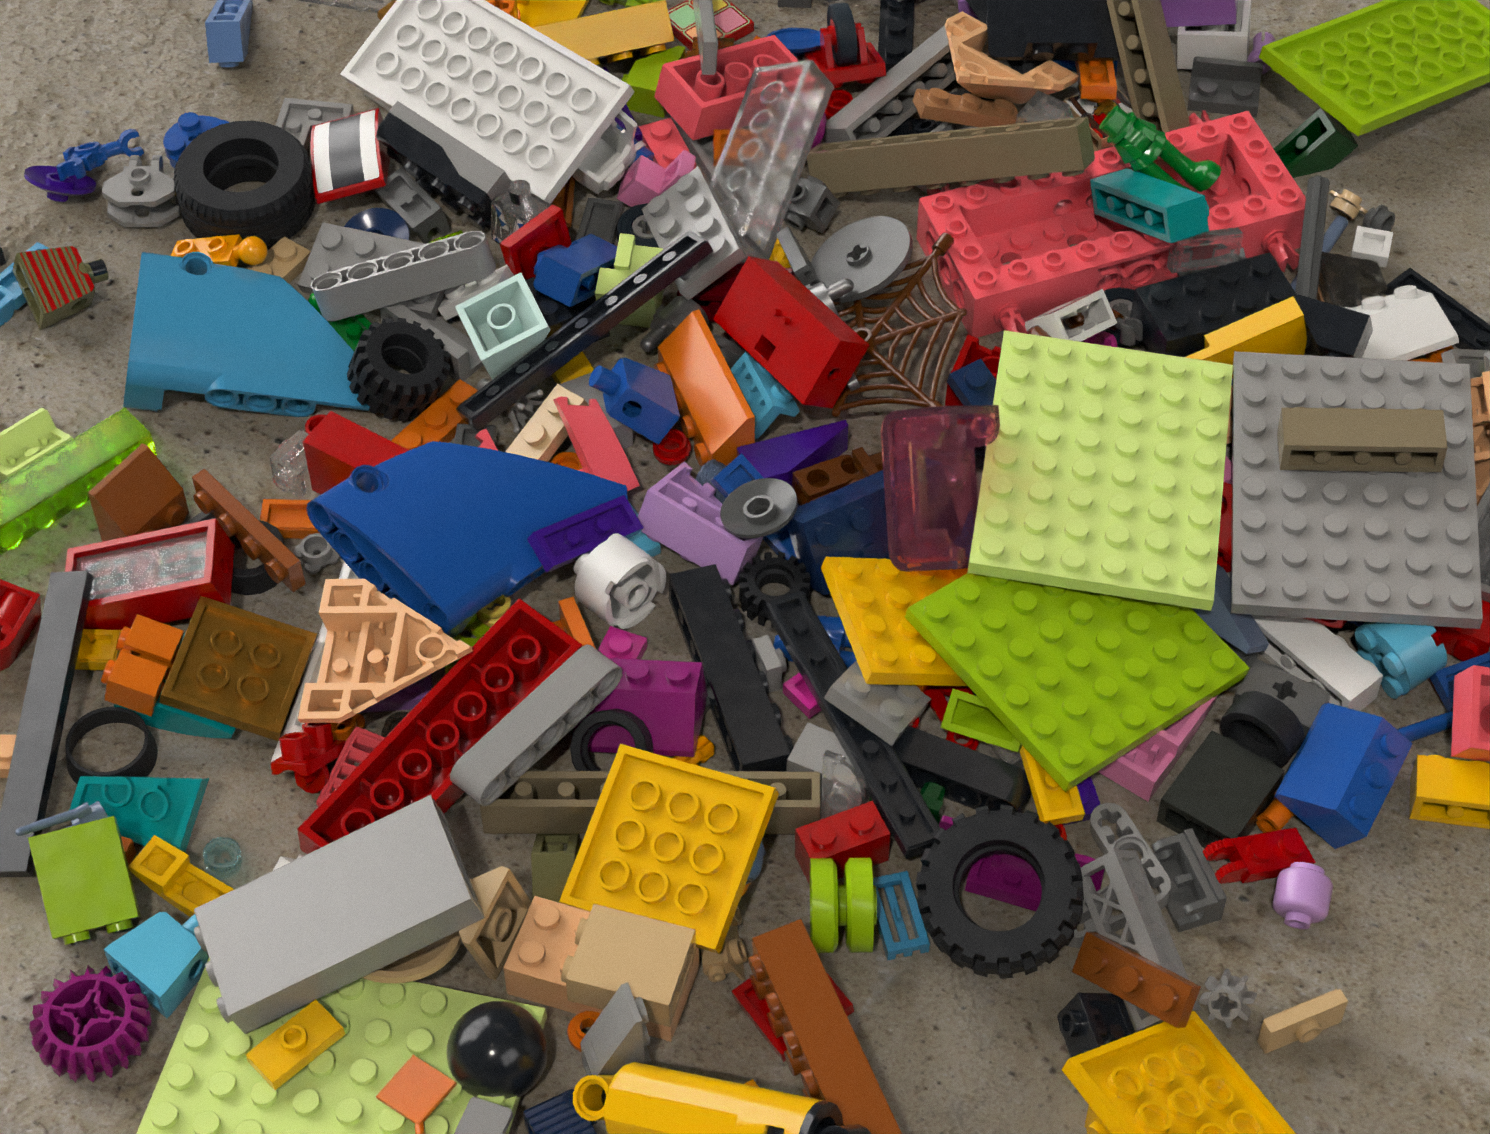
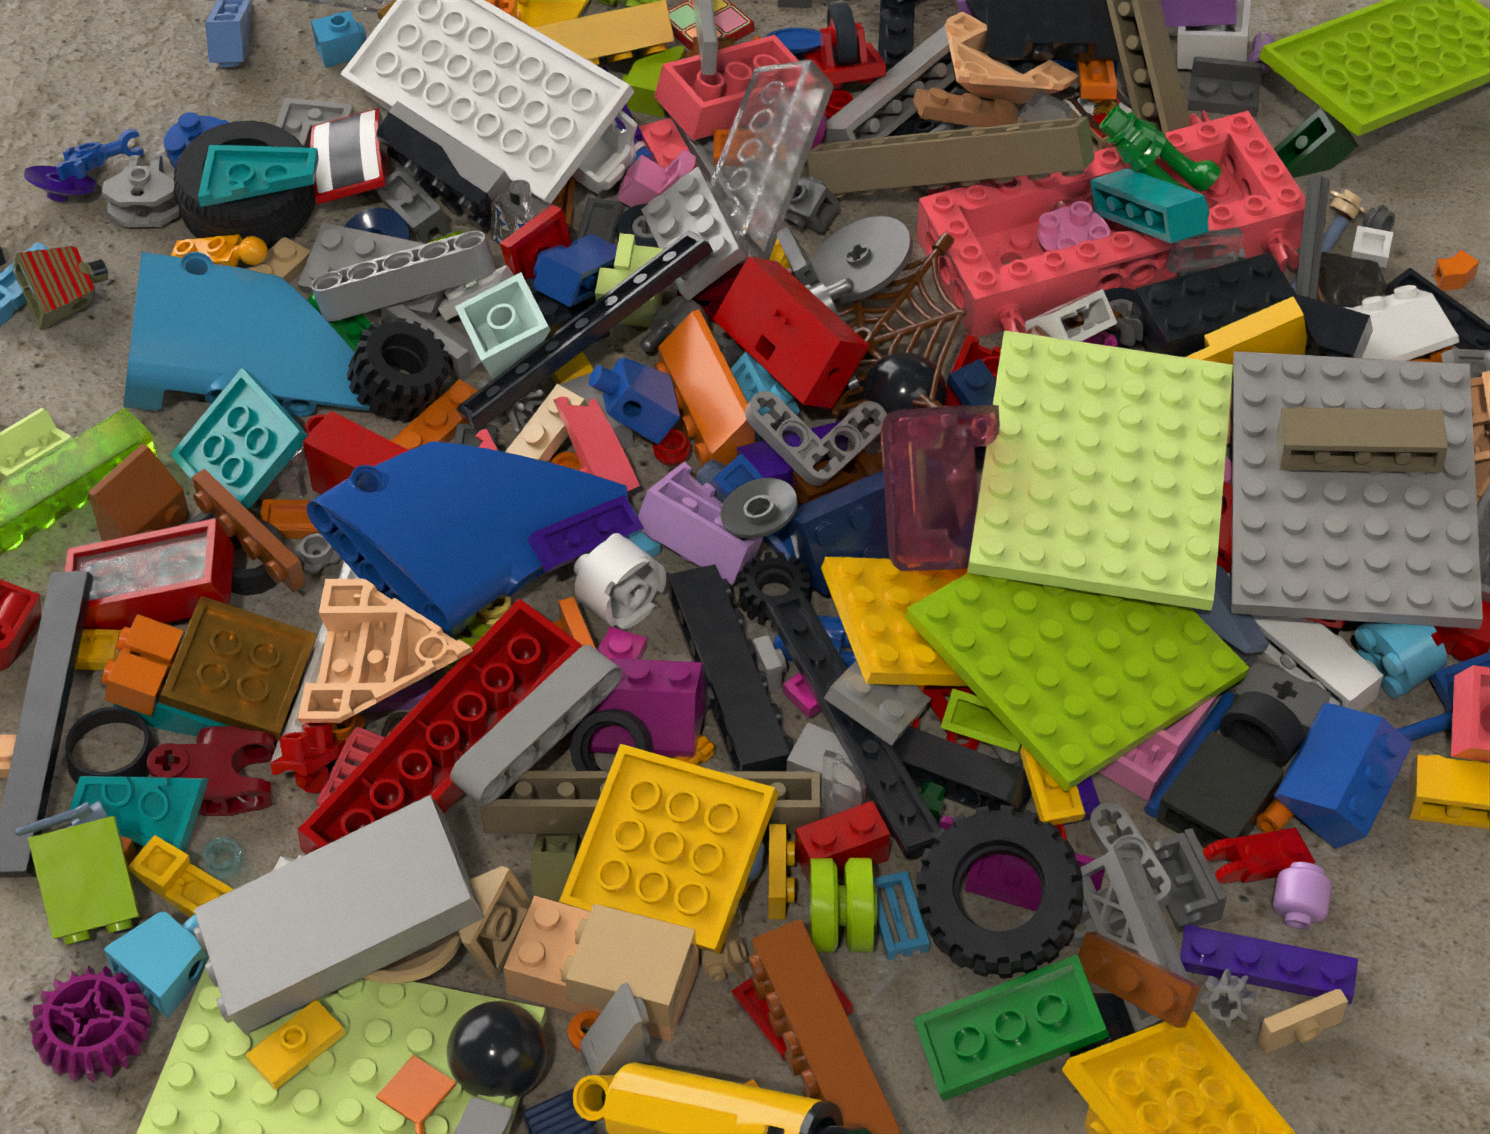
none -> dark red piece [147,726,276,816]
none -> teal plate [170,368,308,510]
none -> teal wing [198,145,319,207]
none -> dark azure brick [311,10,367,68]
none -> light grey beam [745,391,888,486]
none -> yellow plate [768,824,795,920]
none -> black piece [862,352,947,438]
none -> green plate [913,954,1110,1101]
none -> bright pink dish [1037,201,1110,251]
none -> blue bar [1144,692,1235,818]
none -> dark purple plate [1180,925,1358,1004]
none -> orange piece [1433,250,1480,291]

